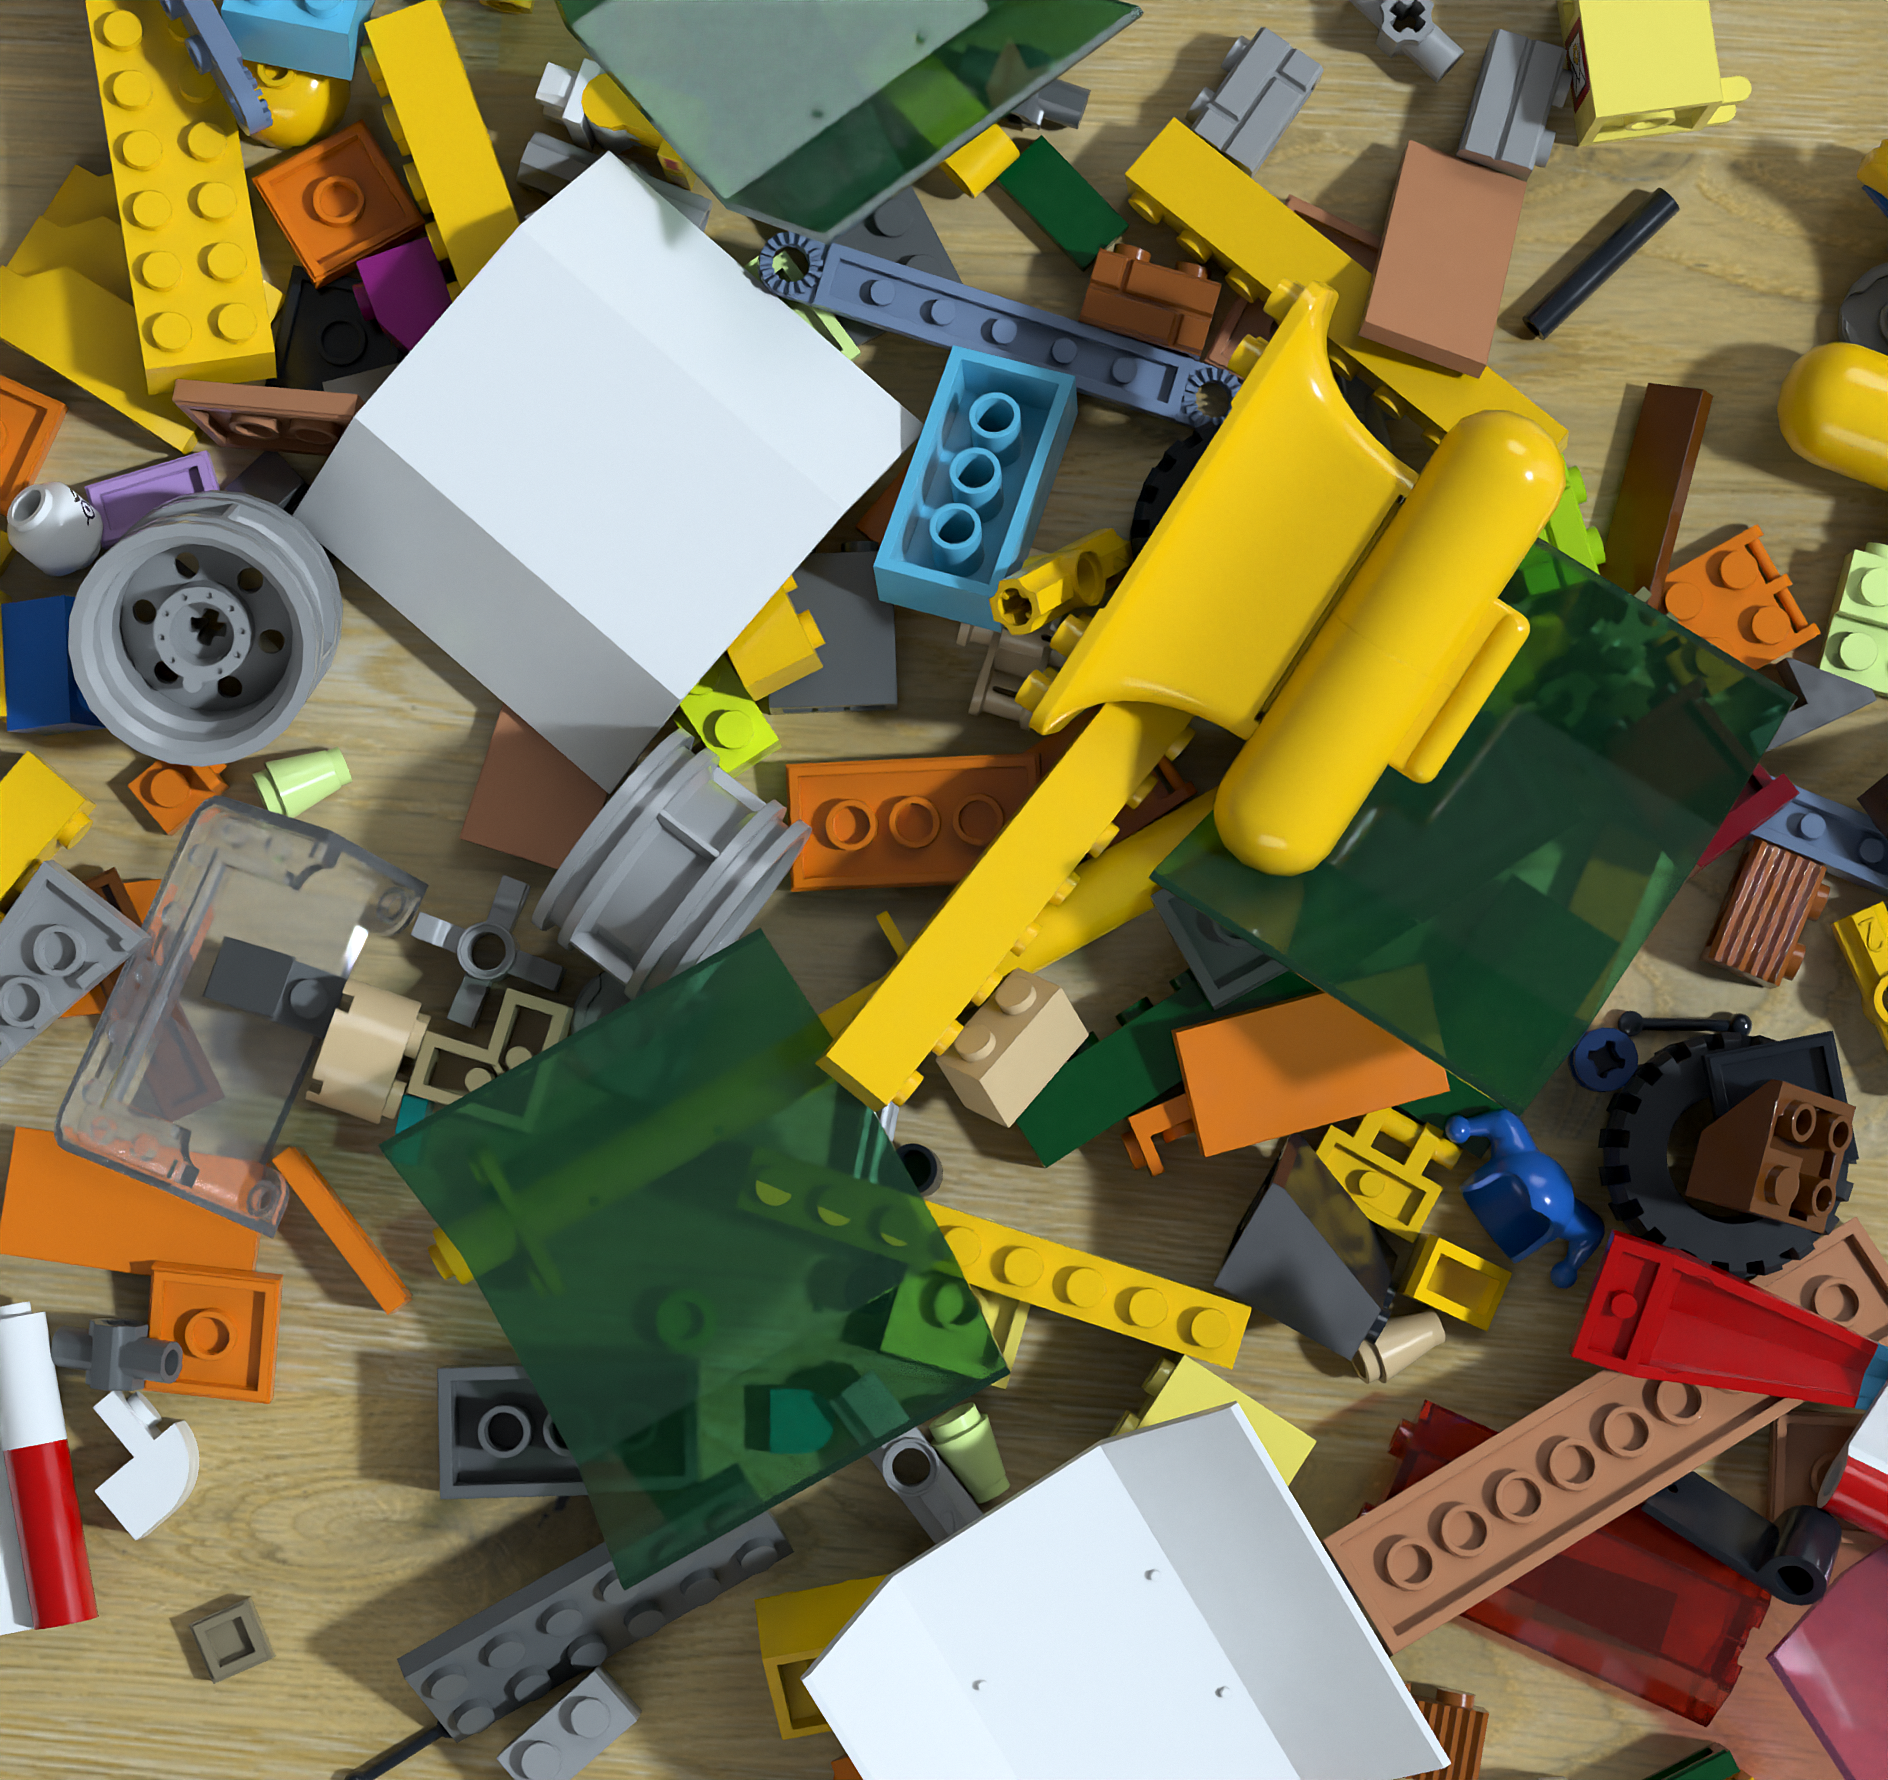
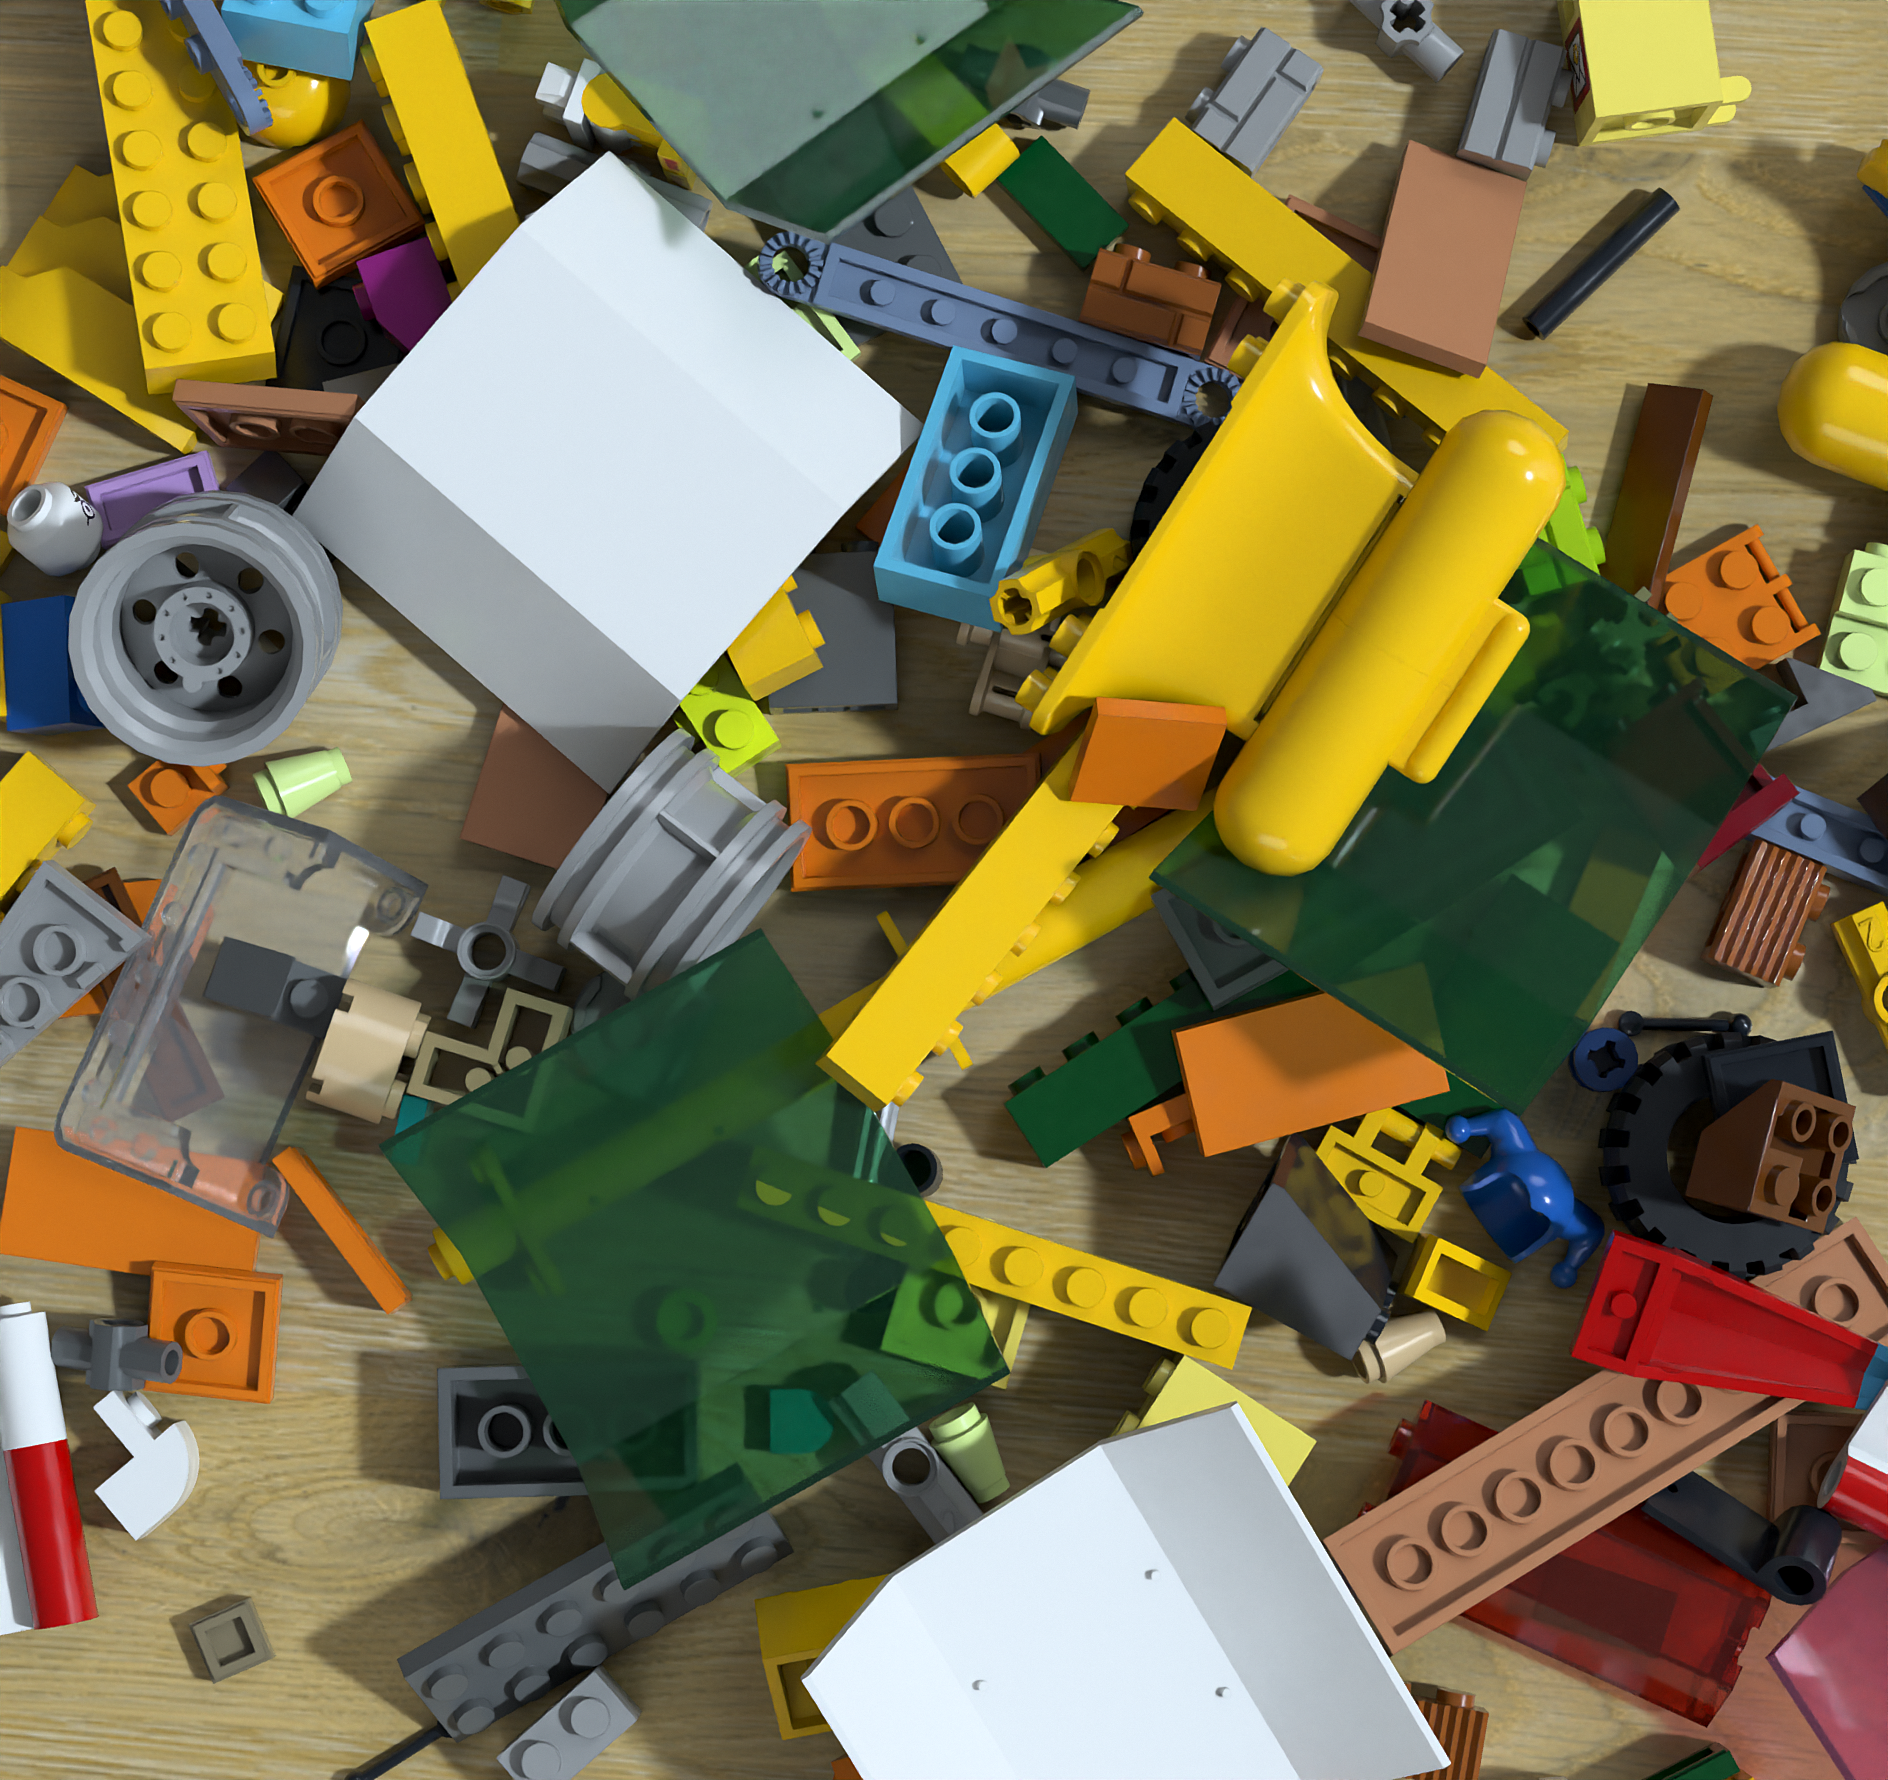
tan brick [935,968,1089,1128] -> none
none -> orange tile [1068,697,1227,811]

